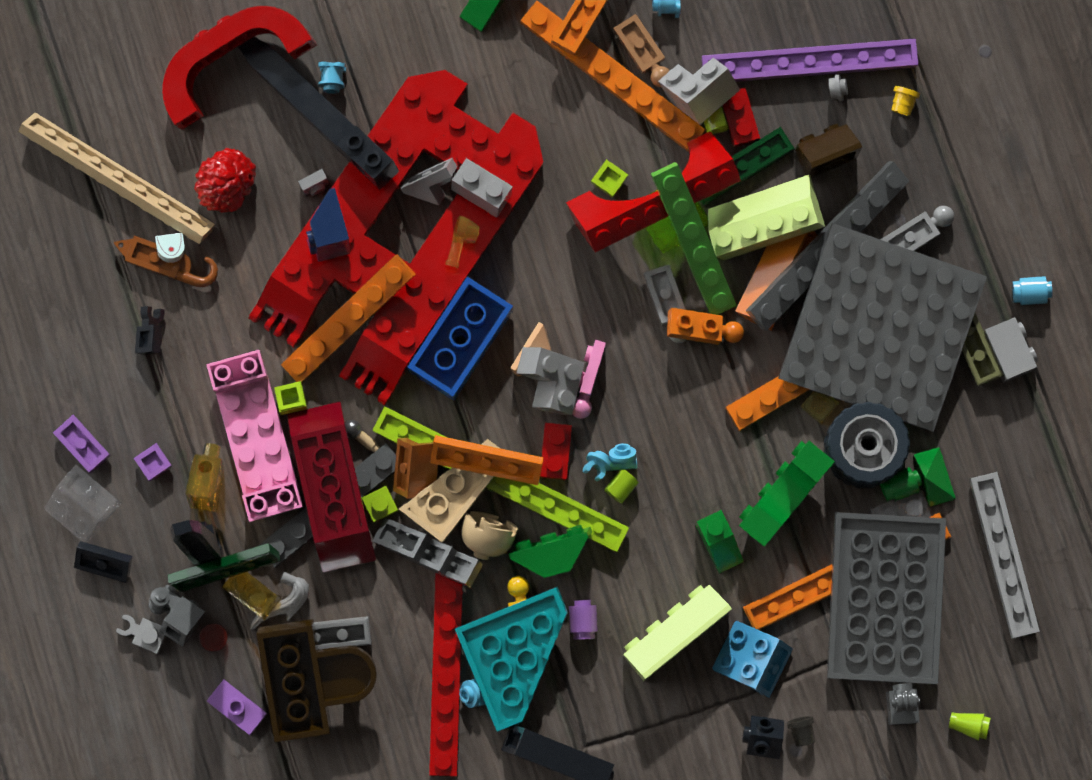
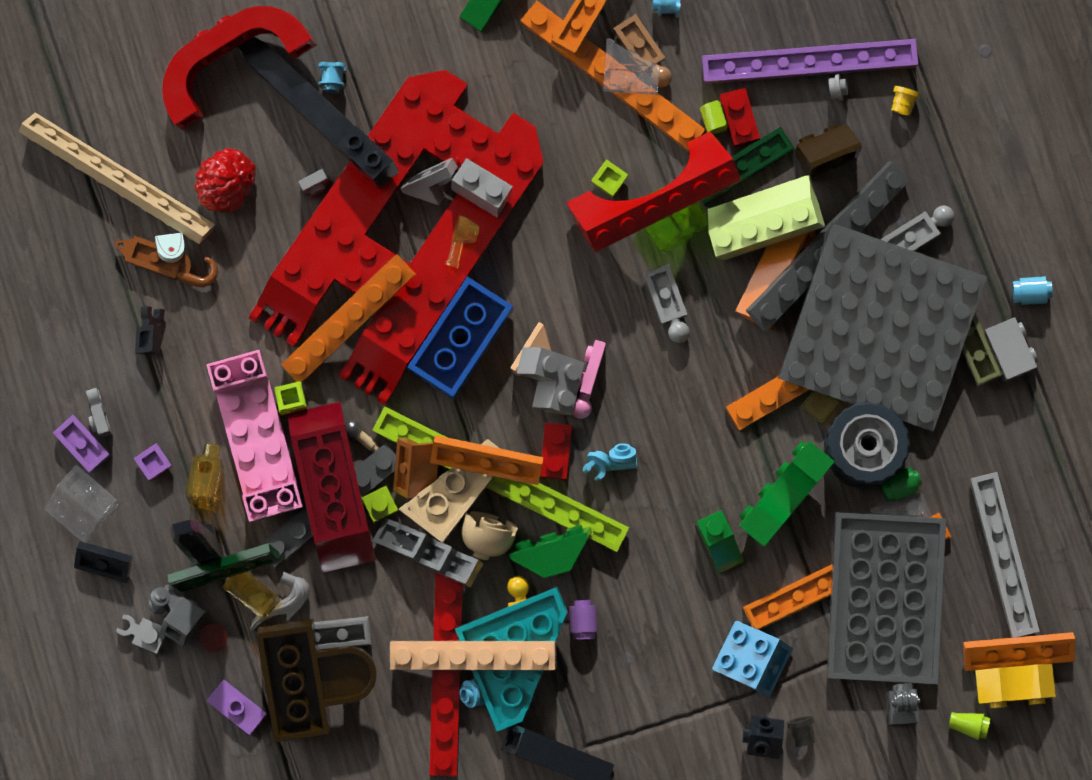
dark blue slope [306,188,350,262] -> none
lime brick [605,469,639,504] -> none
yellowish green slope [623,585,732,681] -> none
bright green plate [651,162,737,315] -> none
light grey brick [658,58,740,124] -> none
orange plate [667,308,744,345] -> none
green slope [913,447,956,507] -> none
none -> light grey plate [86,388,112,438]
none -> light nougat plate [390,641,556,670]
none -> clear wing [603,38,659,95]
none -> orange plate [963,632,1075,671]
none -> yellow brick [975,664,1056,708]

